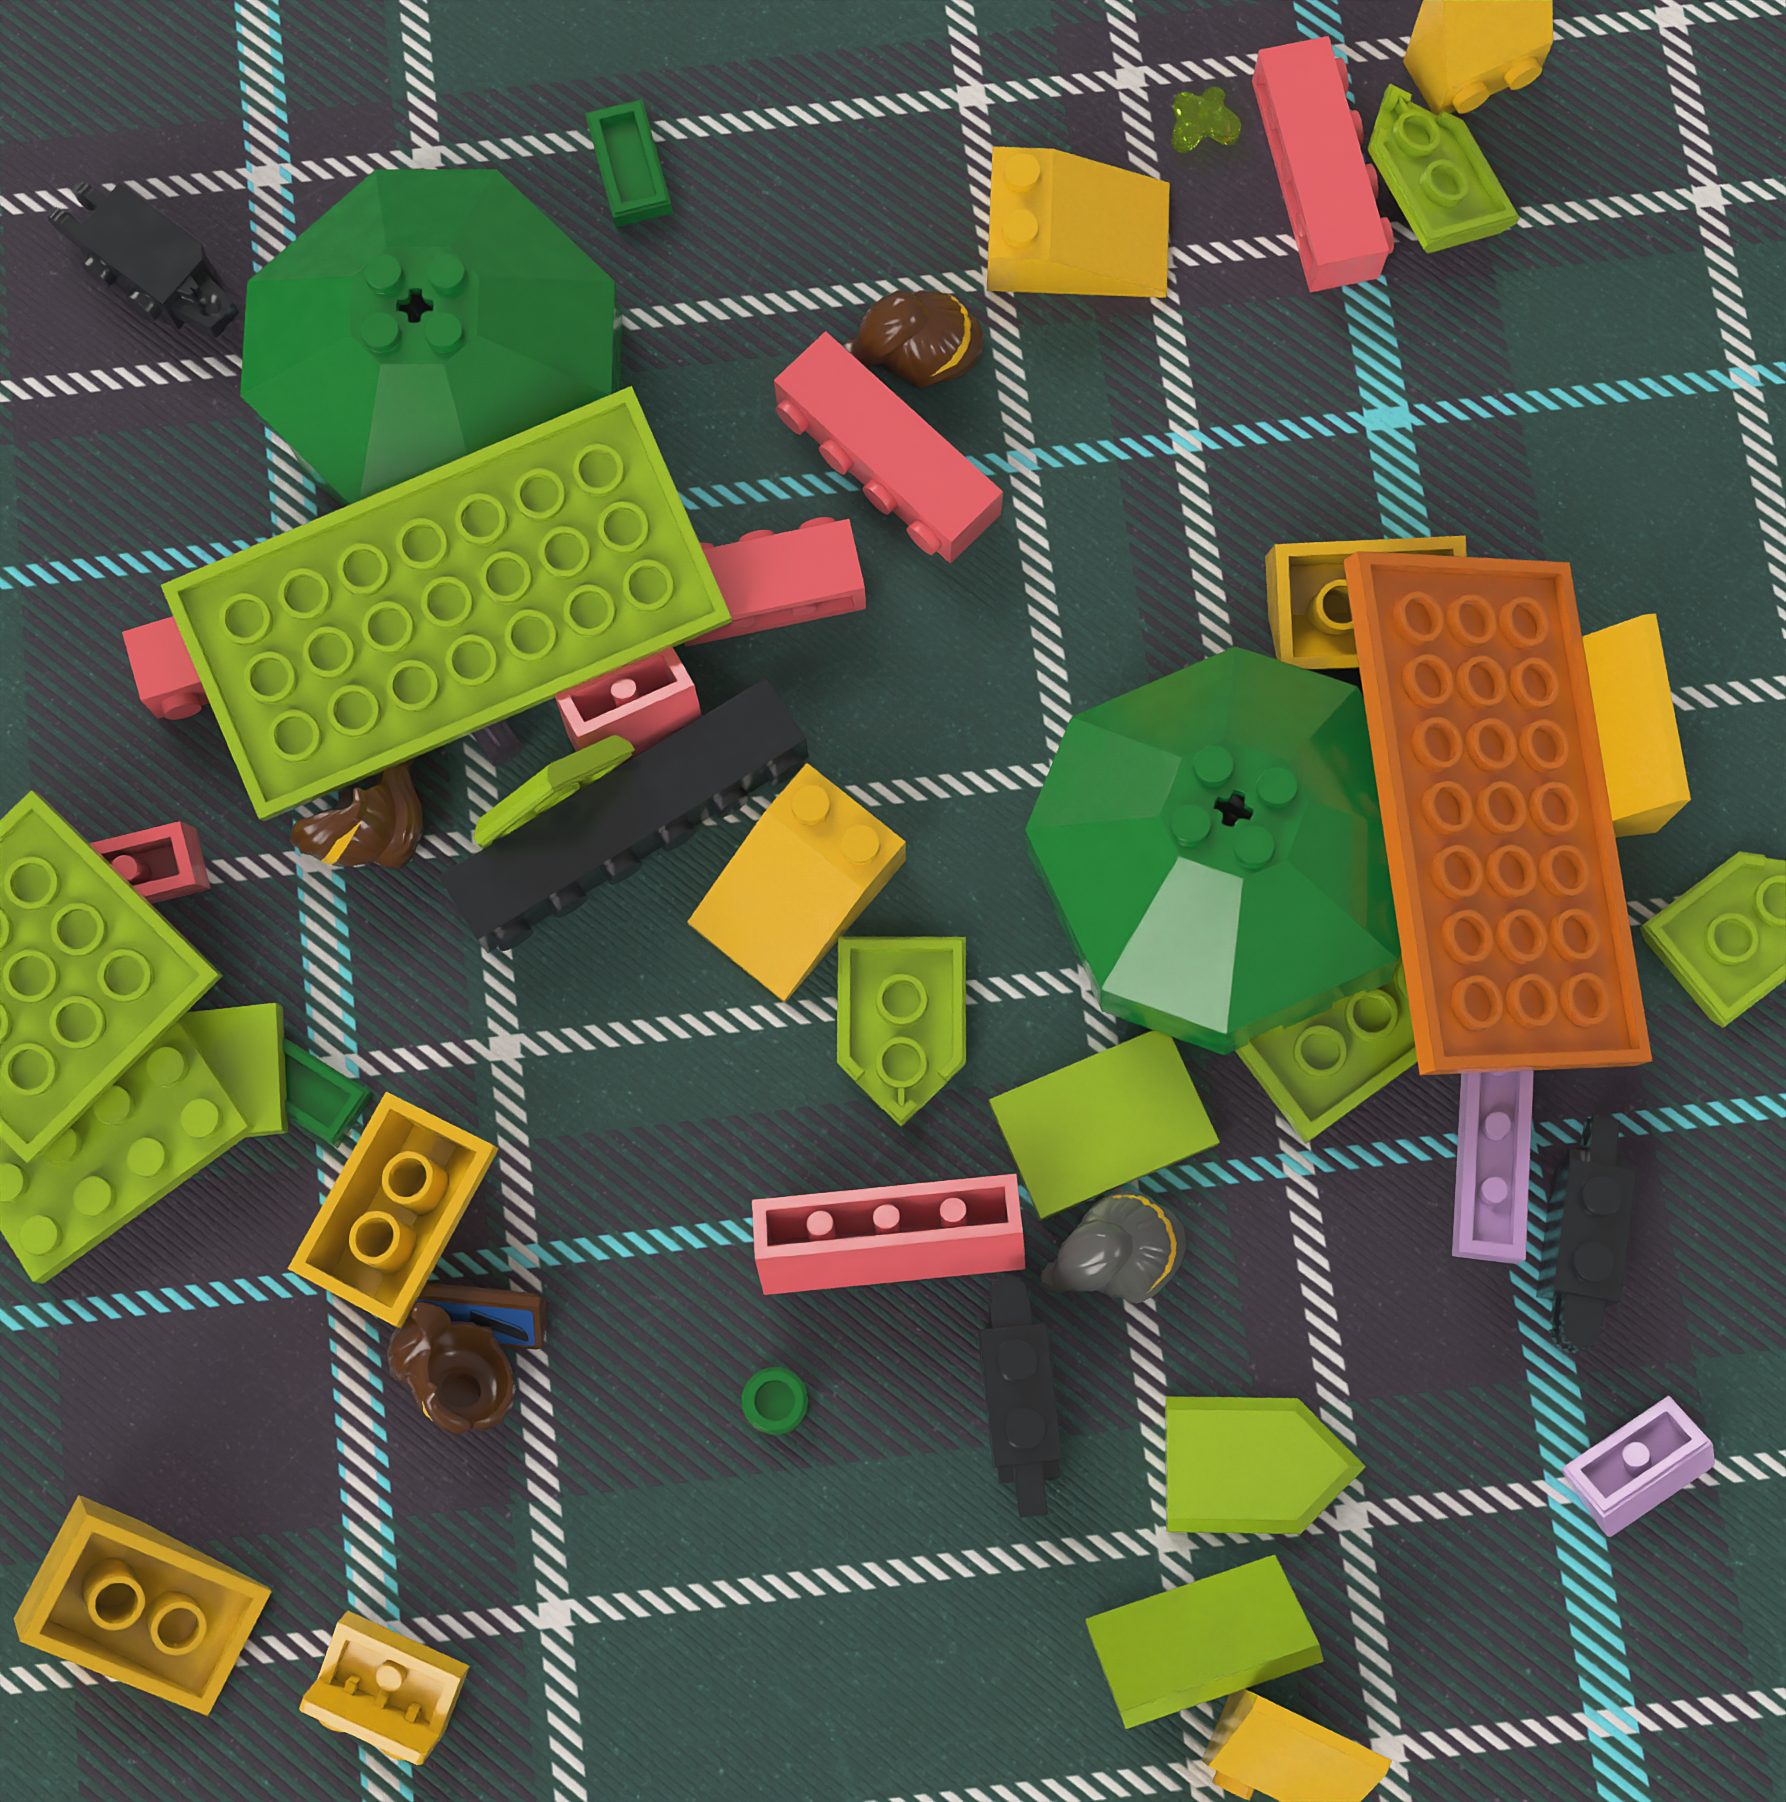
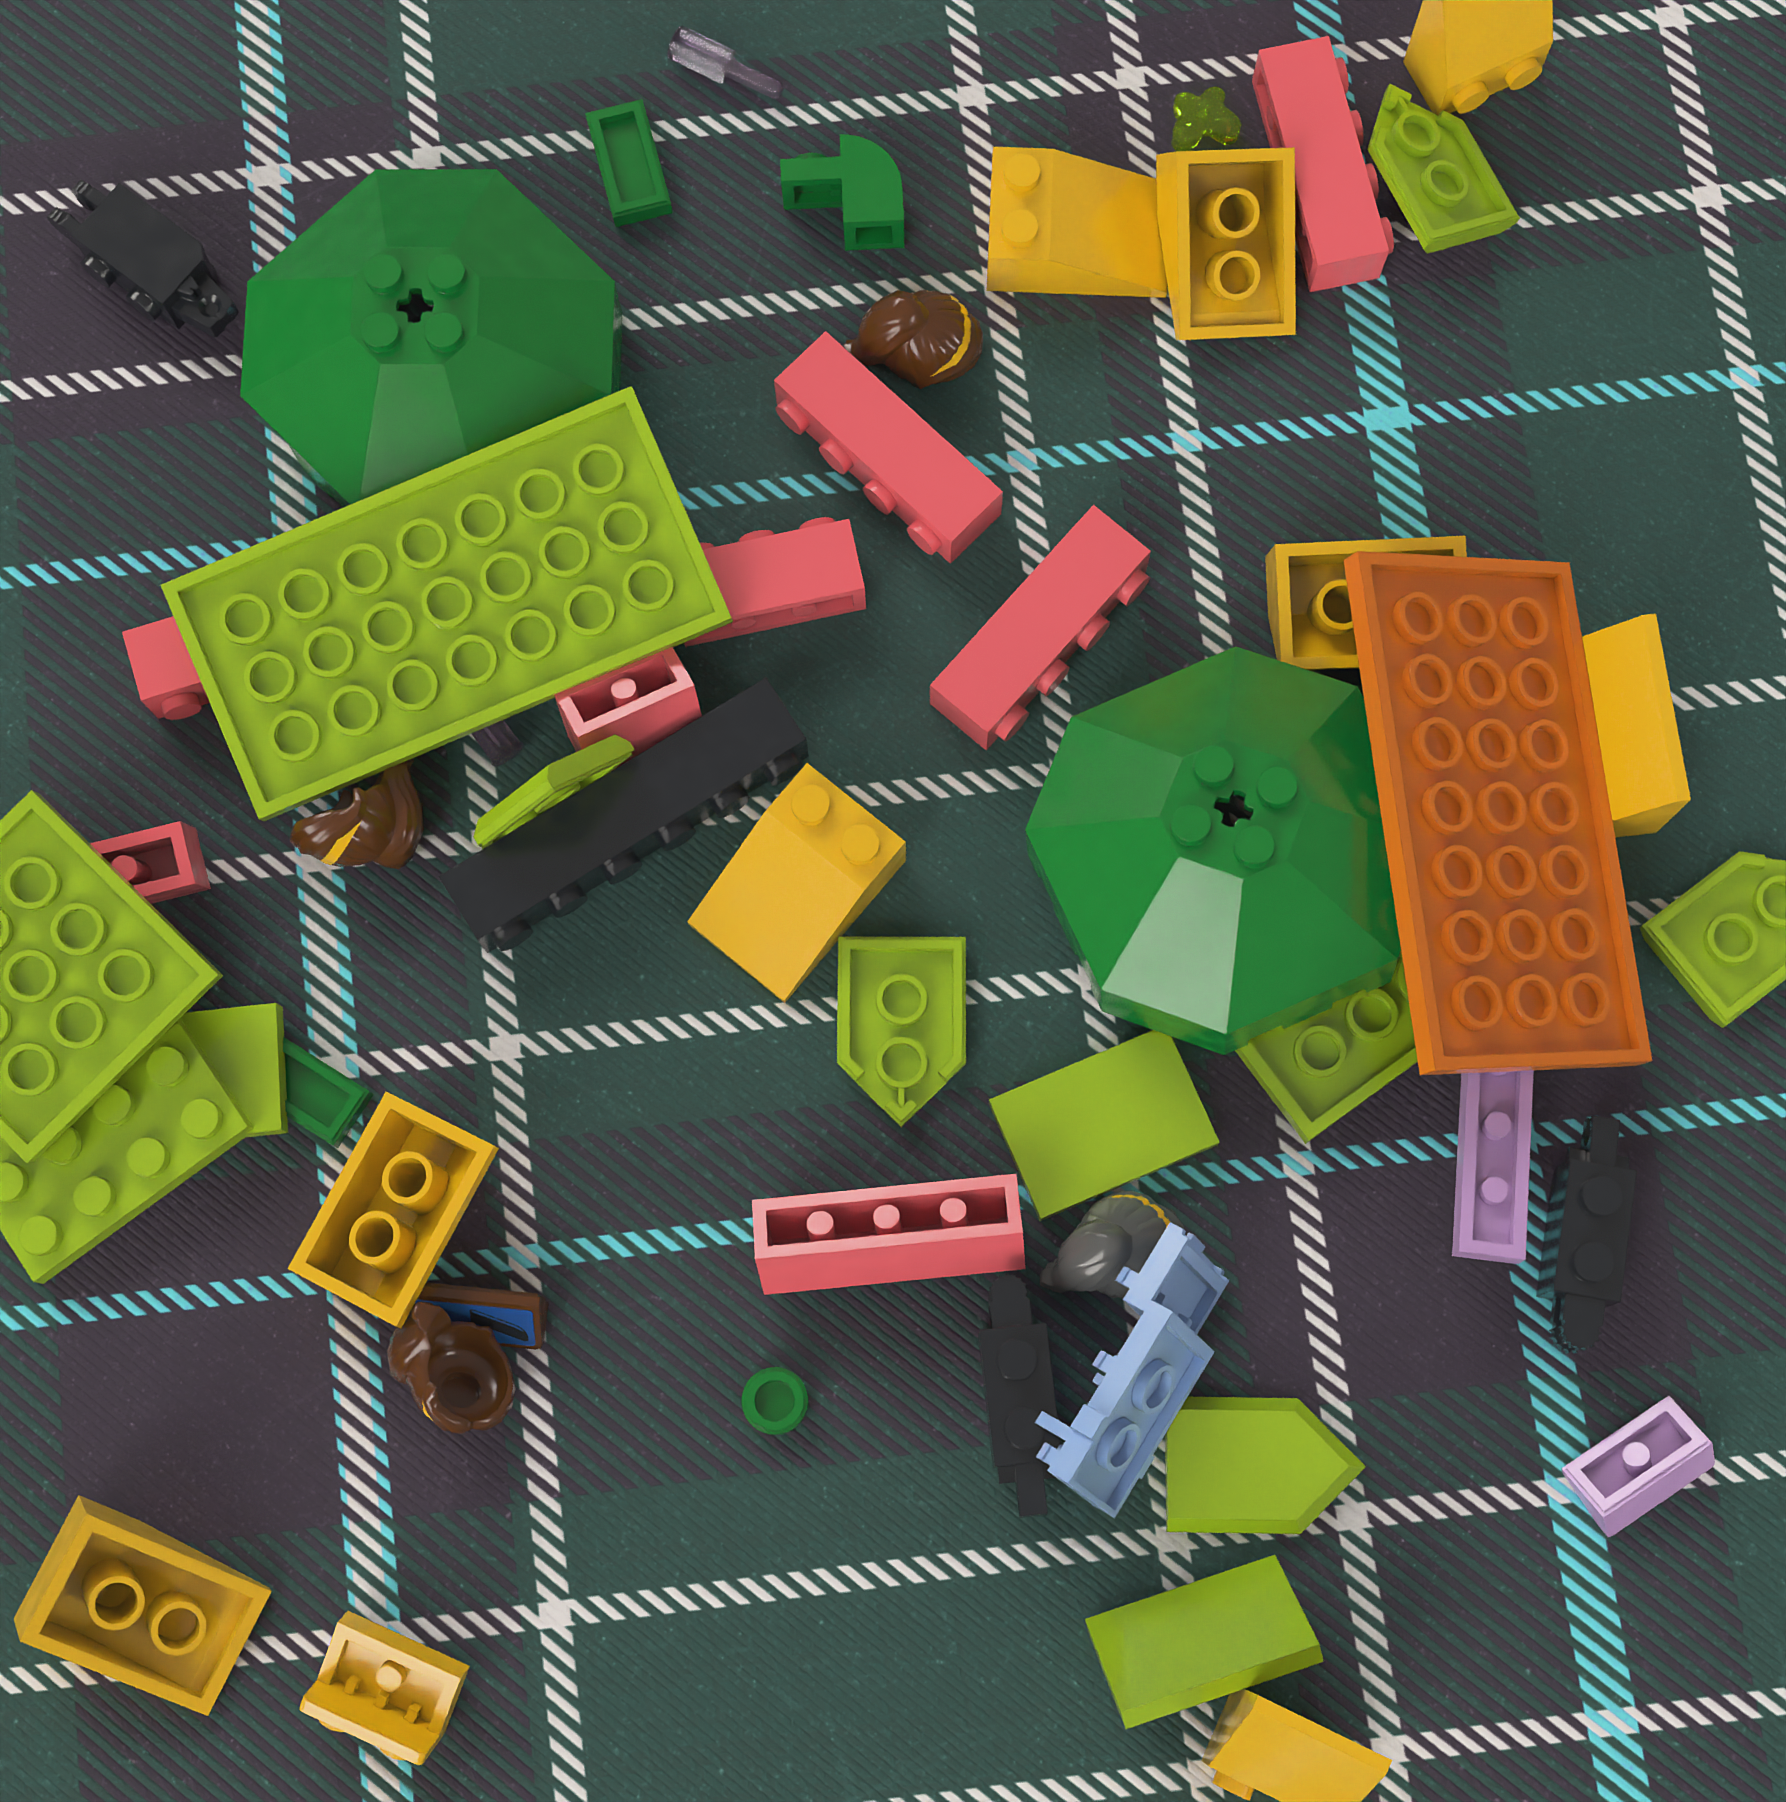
none -> clear purple axle [667,25,784,100]
none -> green brick [780,134,904,251]
none -> coral brick [930,505,1151,750]
none -> light blue piece [1035,1222,1229,1519]
none -> yellow slope [1156,147,1296,340]

